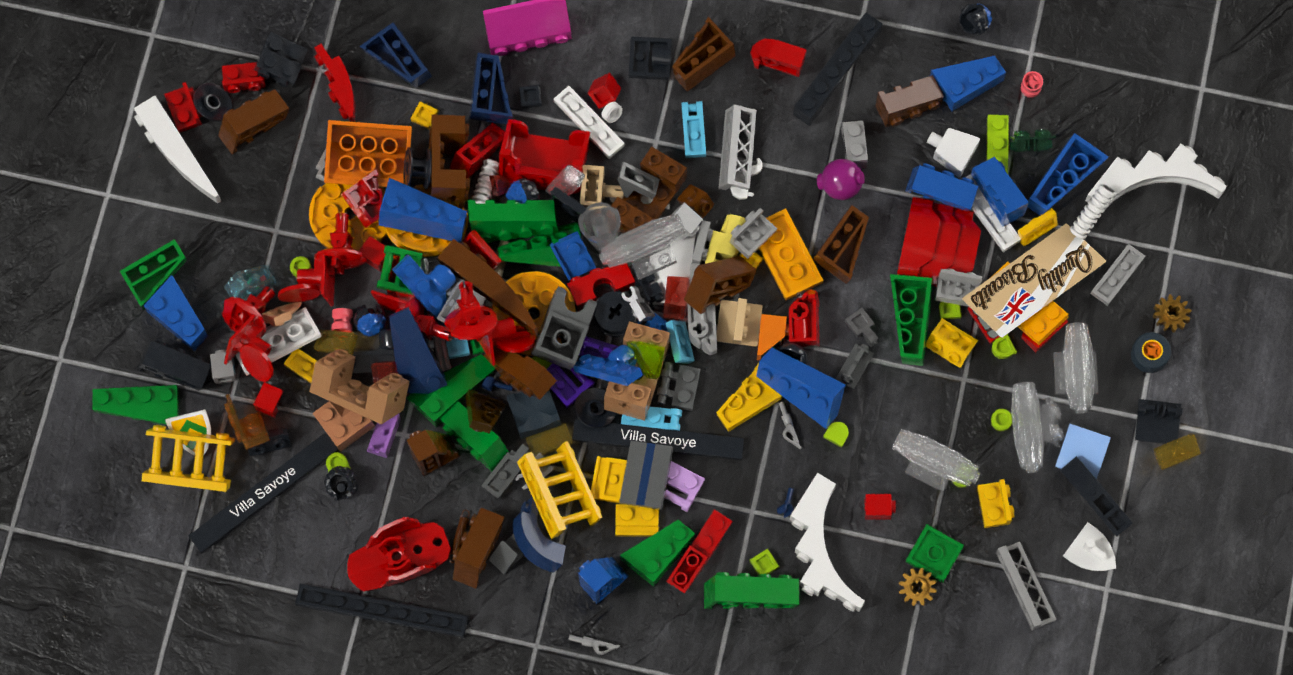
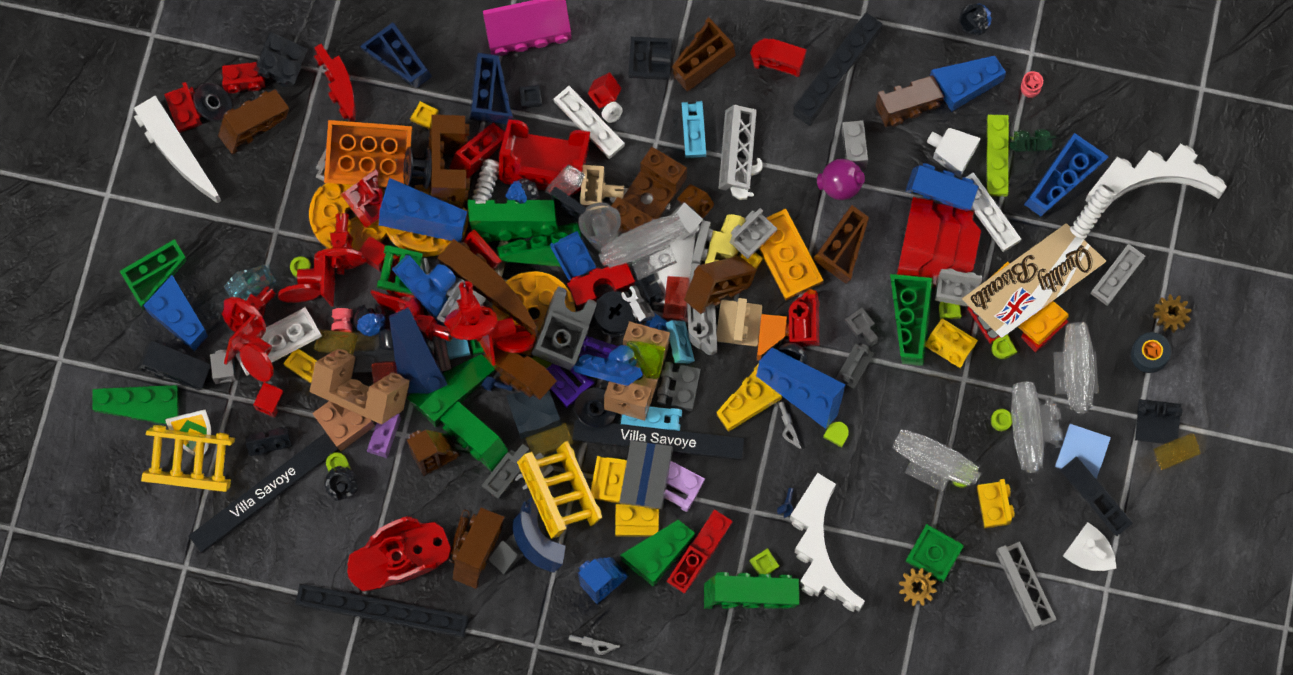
clear orange bracket [224,394,270,449] -> none
light nougat plate [262,302,302,327] -> none
dark brown wing [466,389,508,434] -> none
clear red tile [489,175,511,196] -> none
dark grey slope [617,162,660,199] -> none
red brick [864,494,896,520] -> none
blue wedge [971,156,1029,227] -> none
yellow plate [1018,209,1058,246] -> none

